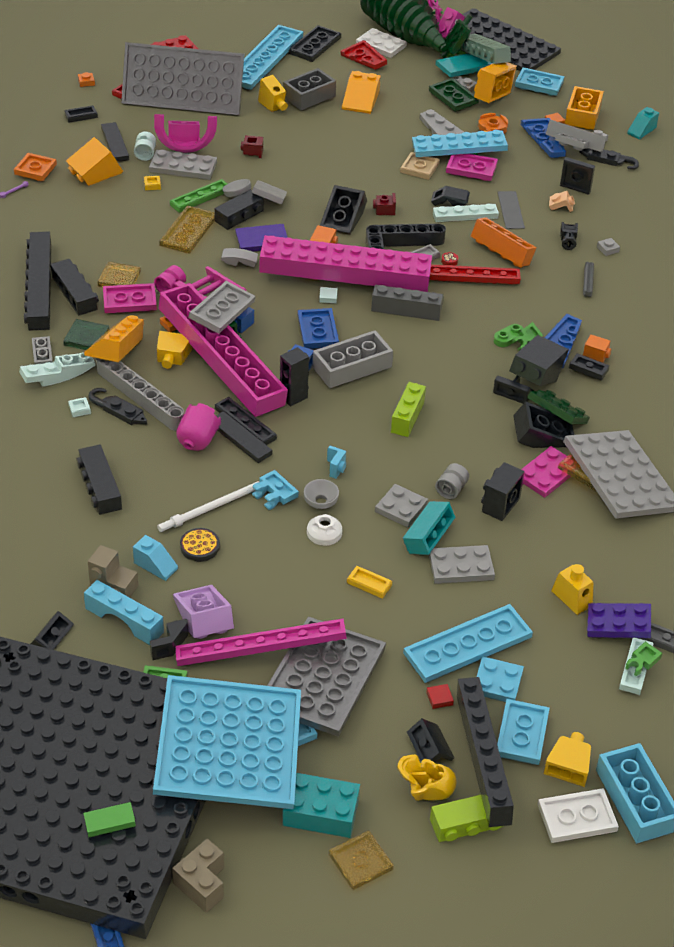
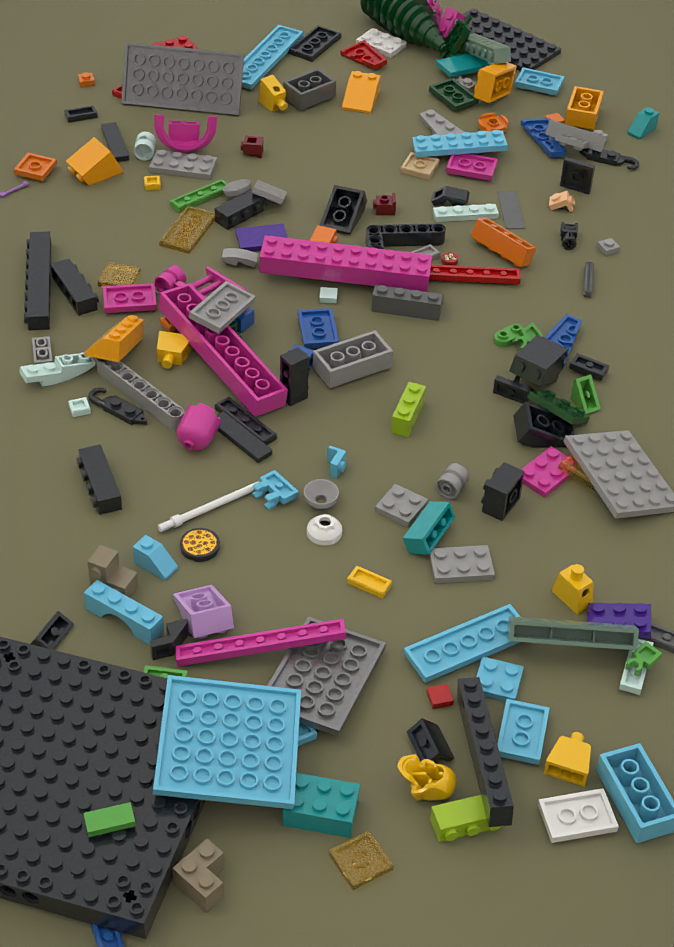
clear green tile [63,319,109,350] -> none
orange brick [583,335,612,363] -> none
none -> sand green brick [507,616,639,650]
none -> bright green slope [570,374,601,414]

